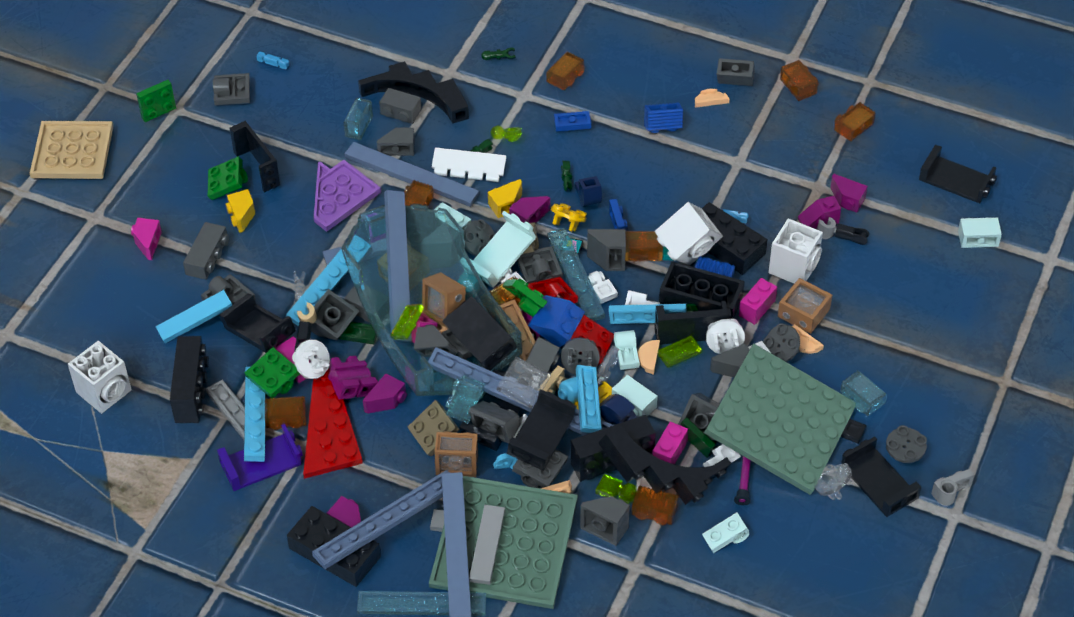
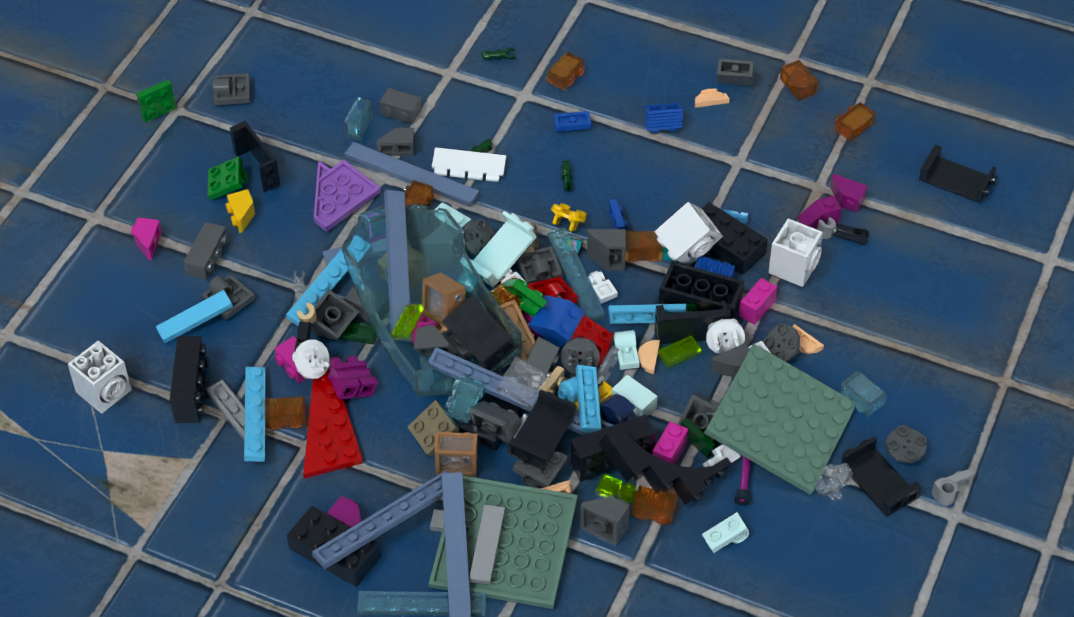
tan plate [30,121,113,179] -> none
dark purple panel [217,424,303,492] -> none
black panel [219,293,296,353] -> none
green plate [244,347,300,399] -> none
dark azure axle [256,51,289,69] -> none
black arch [358,61,469,124] -> none
magenta slope [363,373,407,414] -> none
yellow slope [488,179,522,218] -> none
clear neon green plate [490,125,522,142] -> none
medium azure piece [493,453,518,469] -> none
magenta slope [509,196,550,223] -> none
dark blue brick [575,176,602,207] -> none
white plate [625,290,660,305] -> none
medium nougat piece [778,278,832,334] -> none
black tile [841,419,867,444] -> none
light aqua brick [958,217,1002,248] -> none

